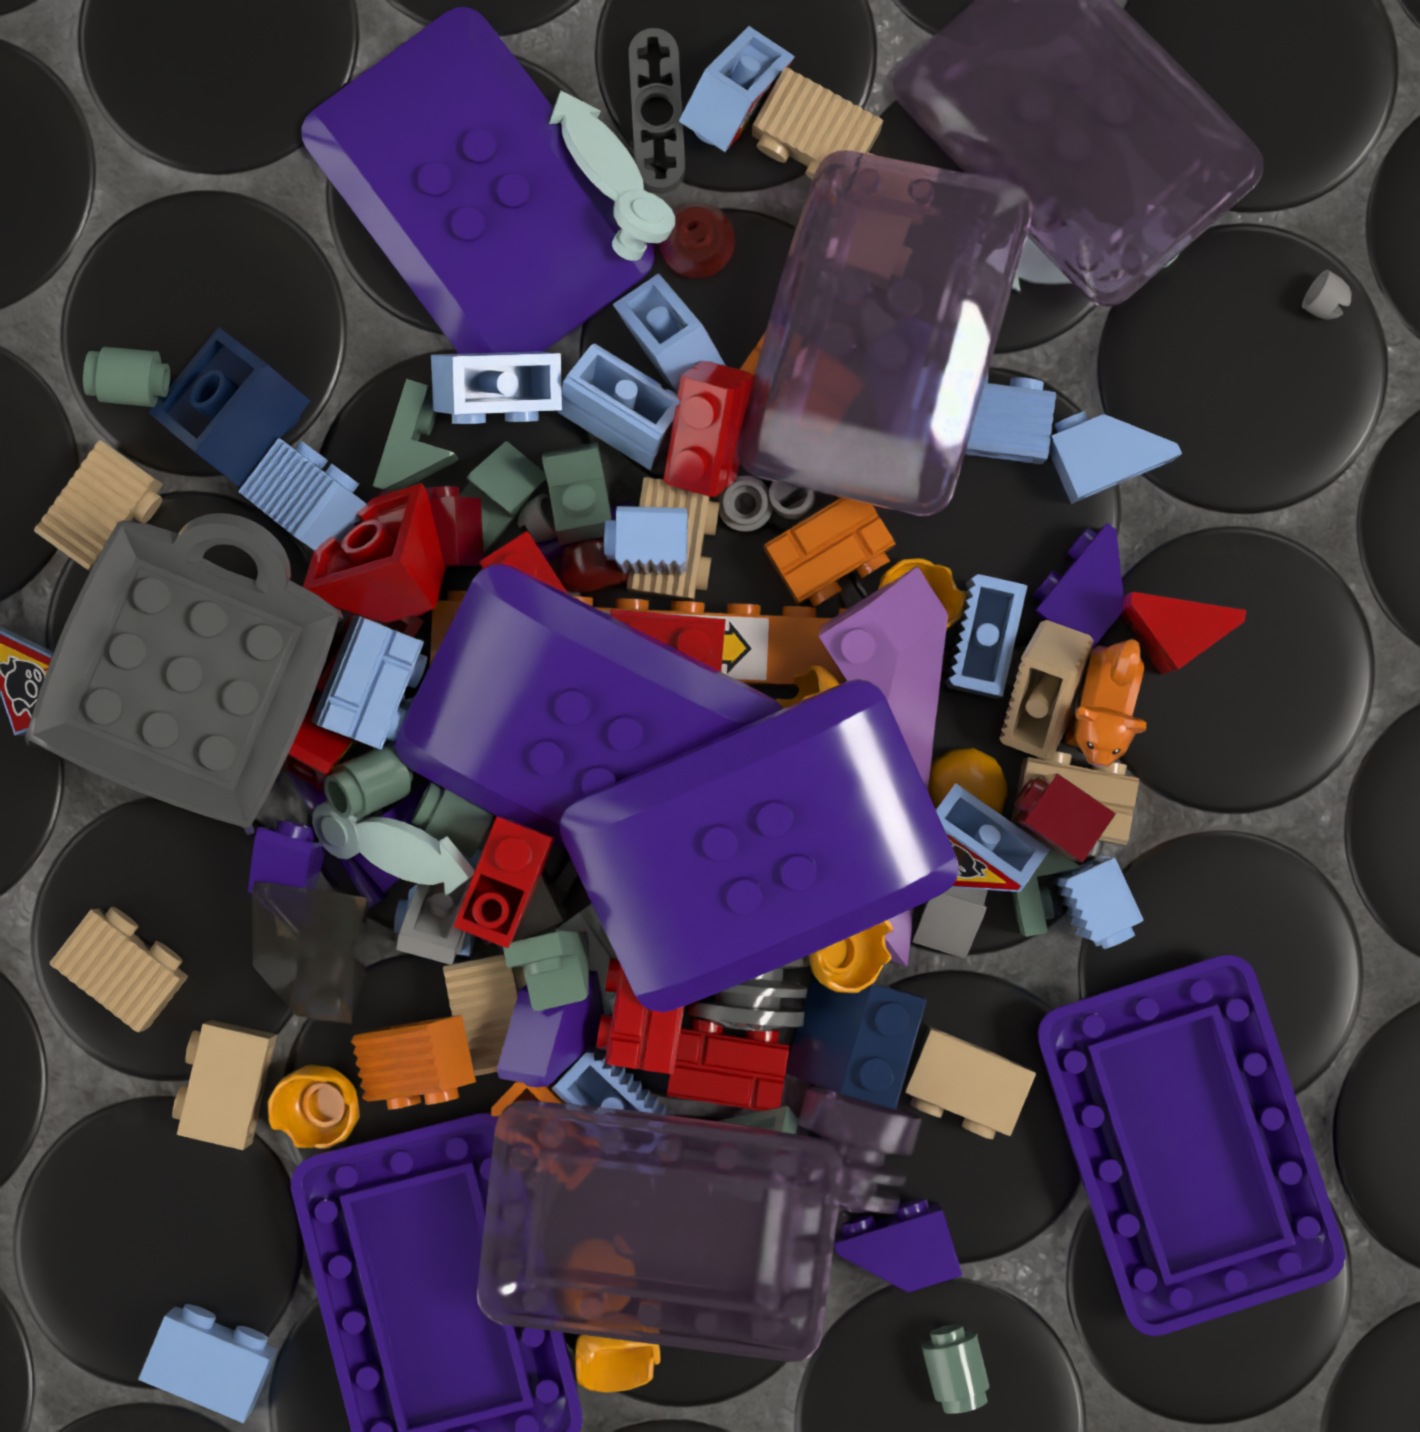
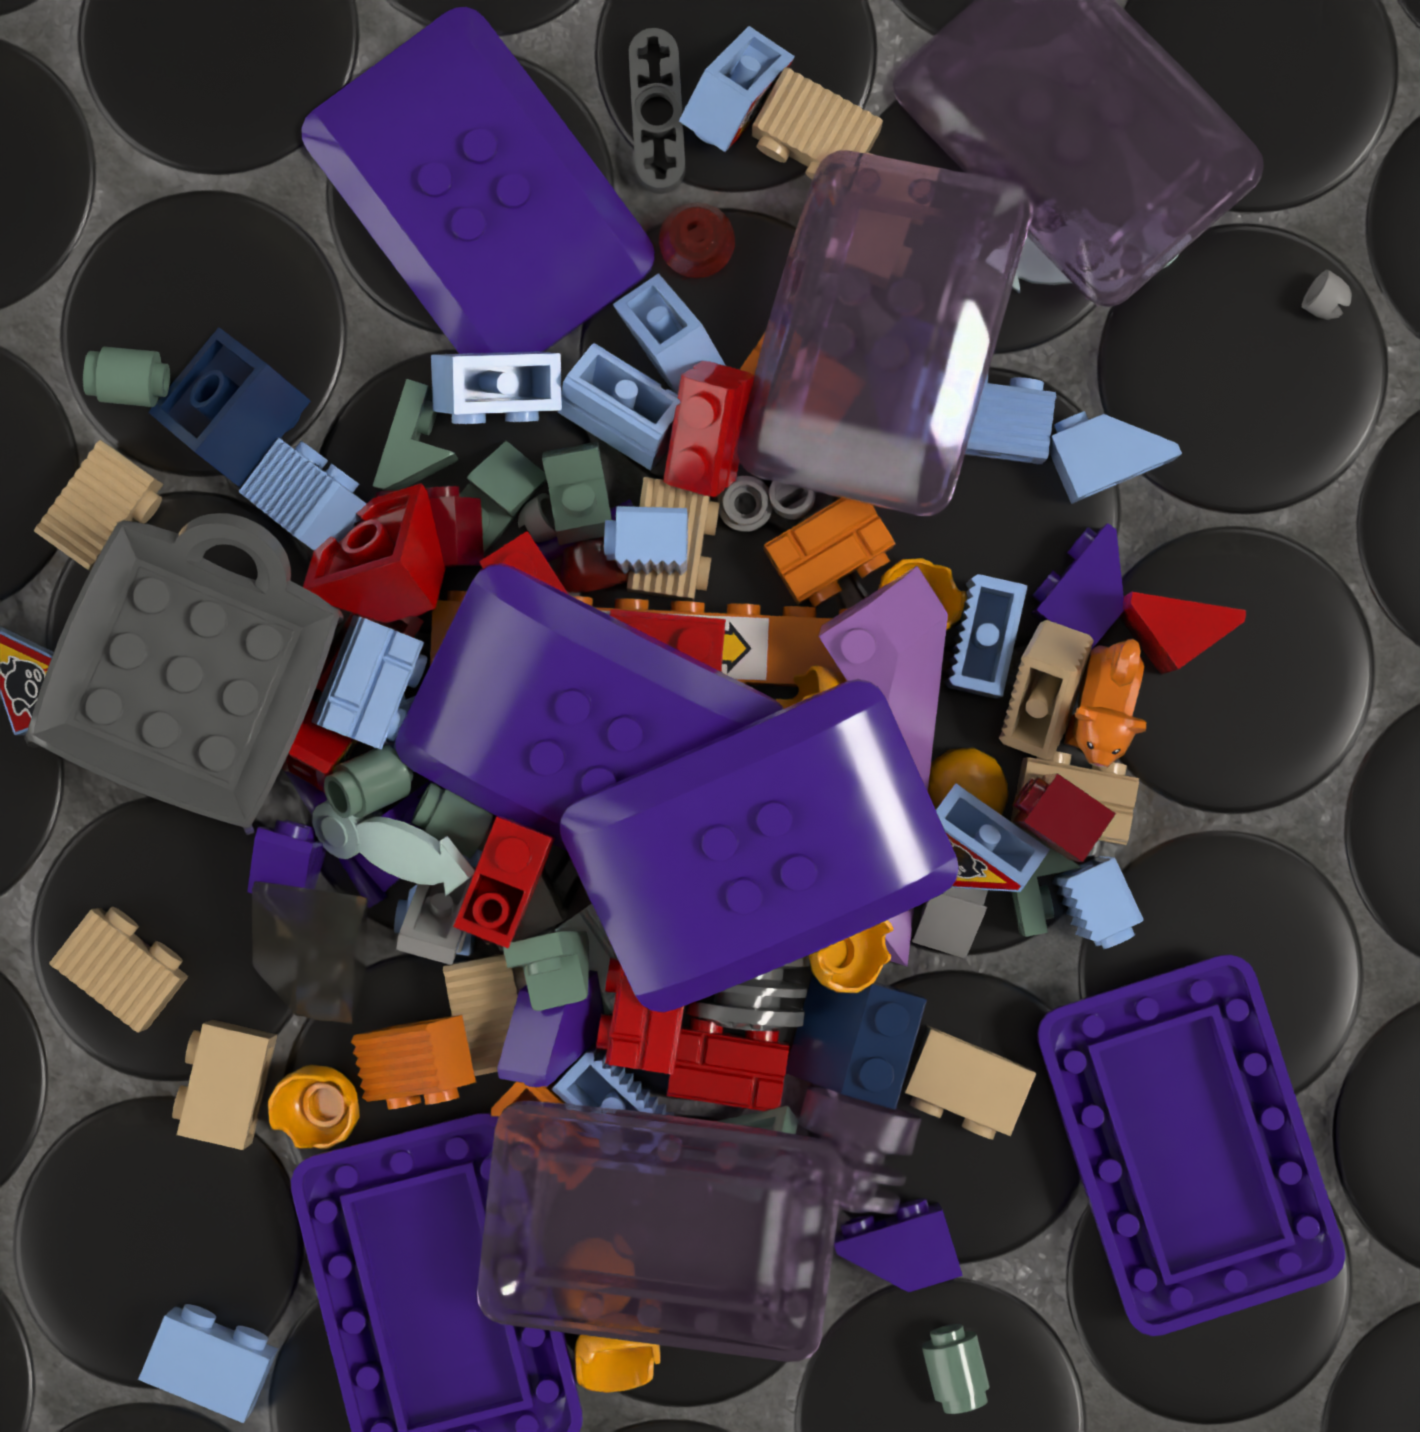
light aqua brick [549,91,675,261] -> none

